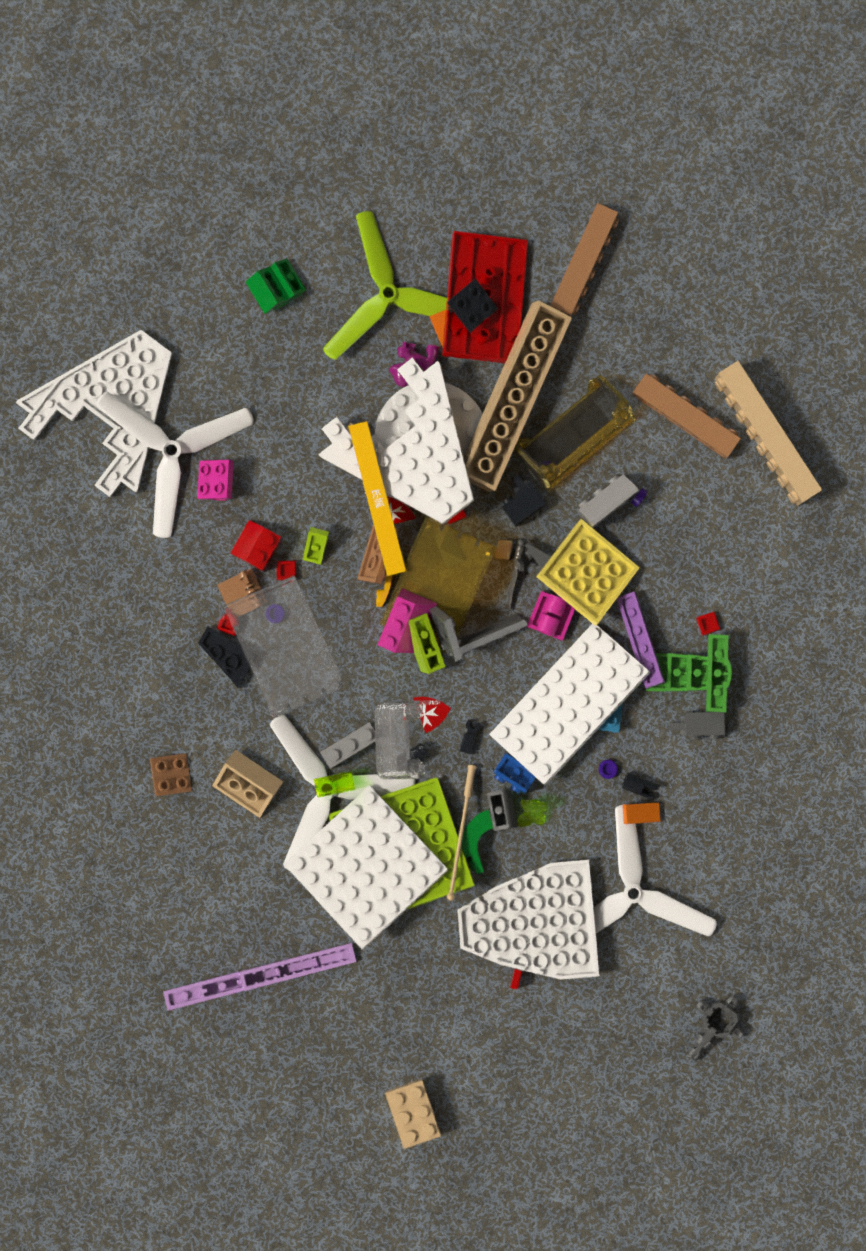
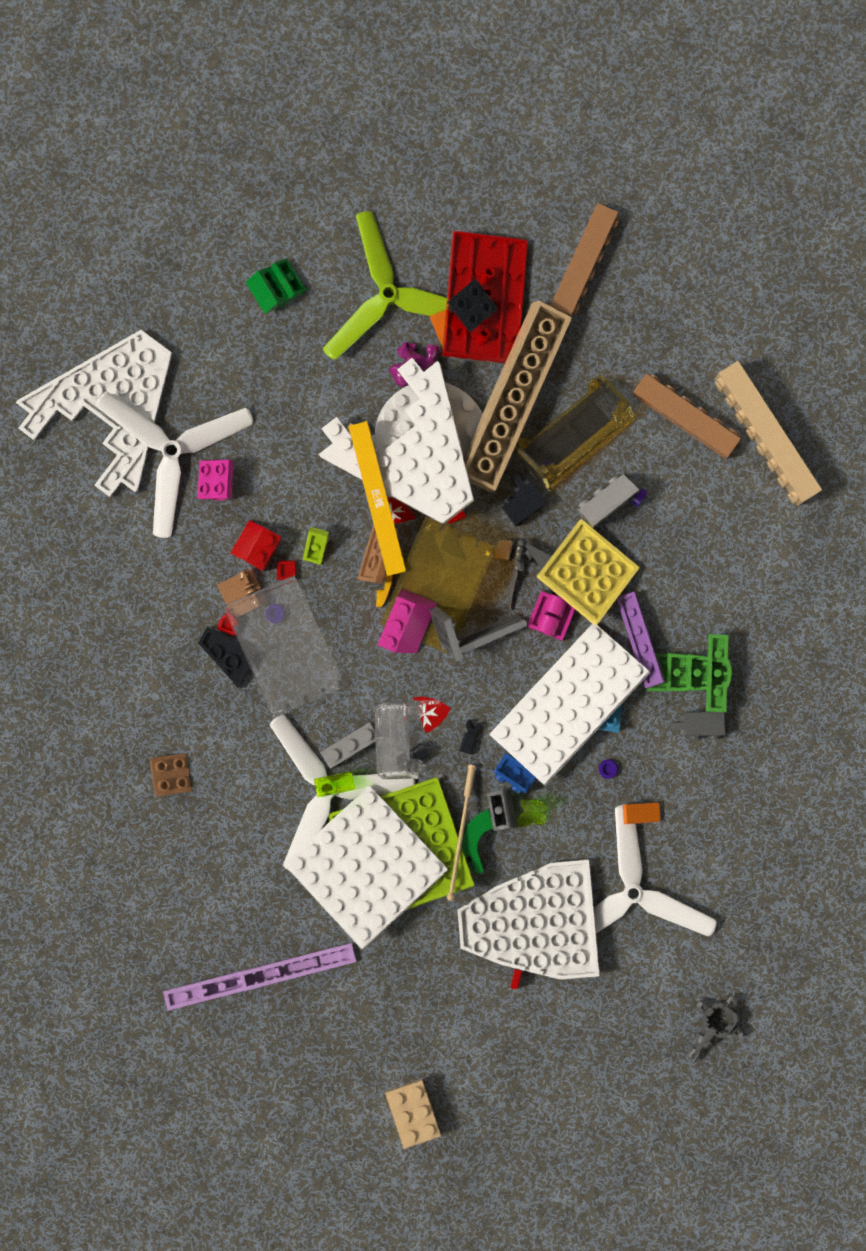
tan slope [212,750,283,818] -> none
lime slope [408,613,445,674] -> none
black hinge [622,773,660,800] -> none
red tile [696,611,720,636] -> none

